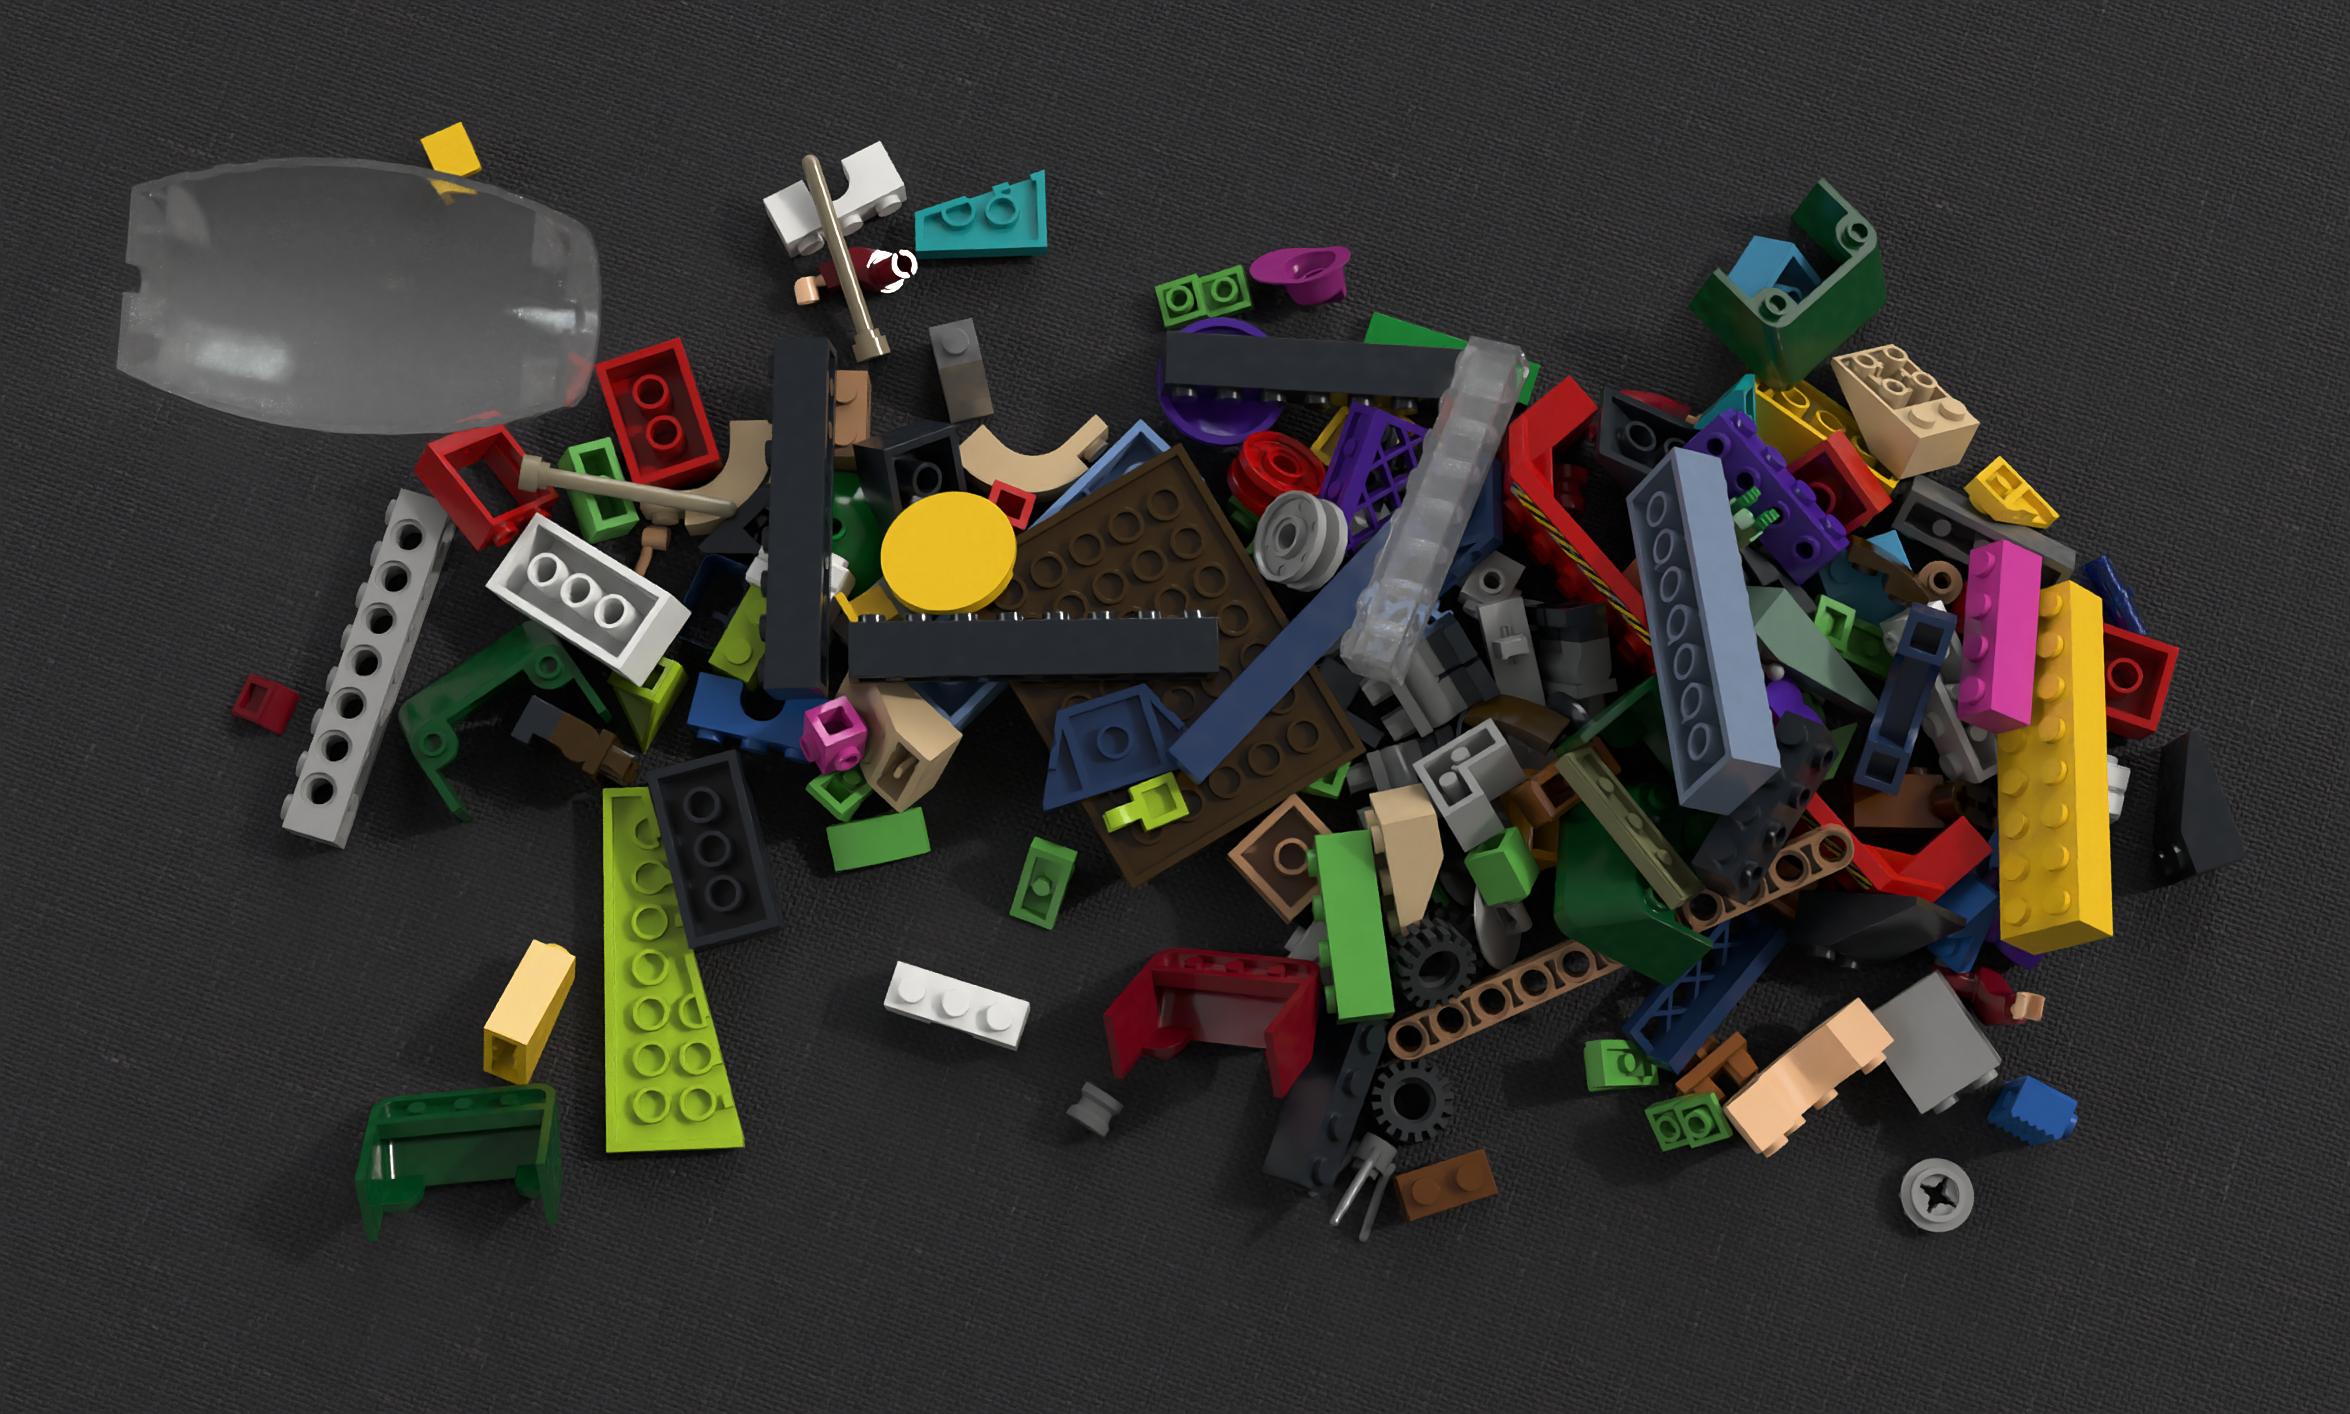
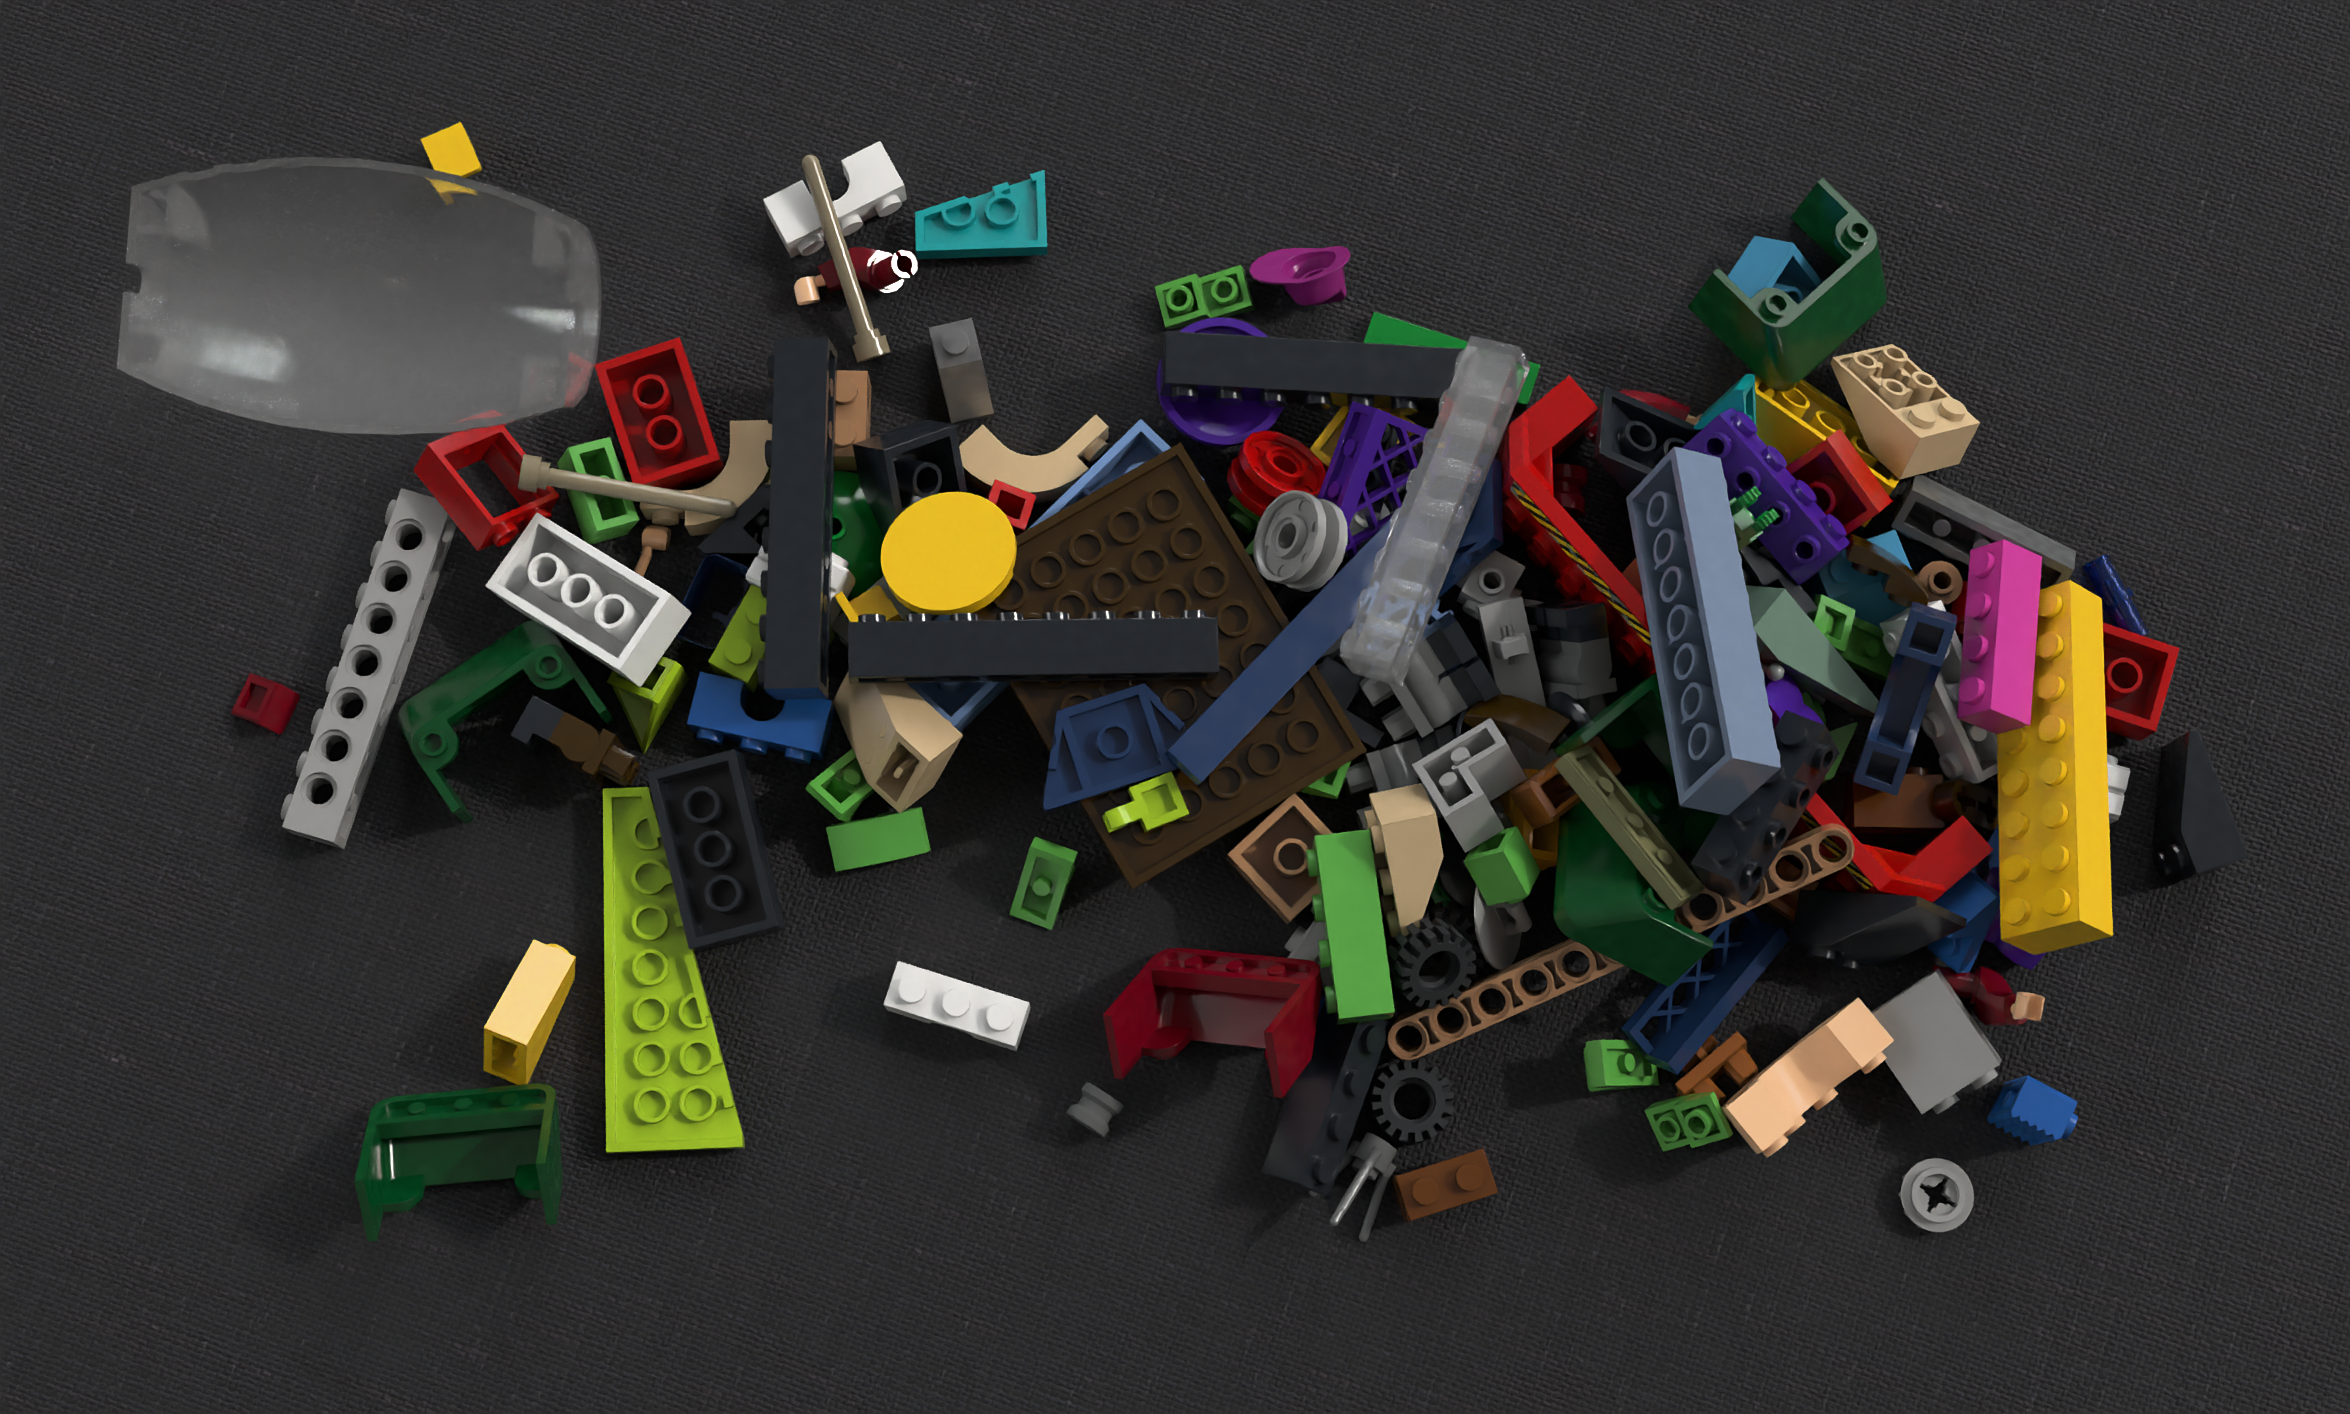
dark pink brick [799,695,869,775] -> none
yellow wing [1963,456,2059,529] -> none

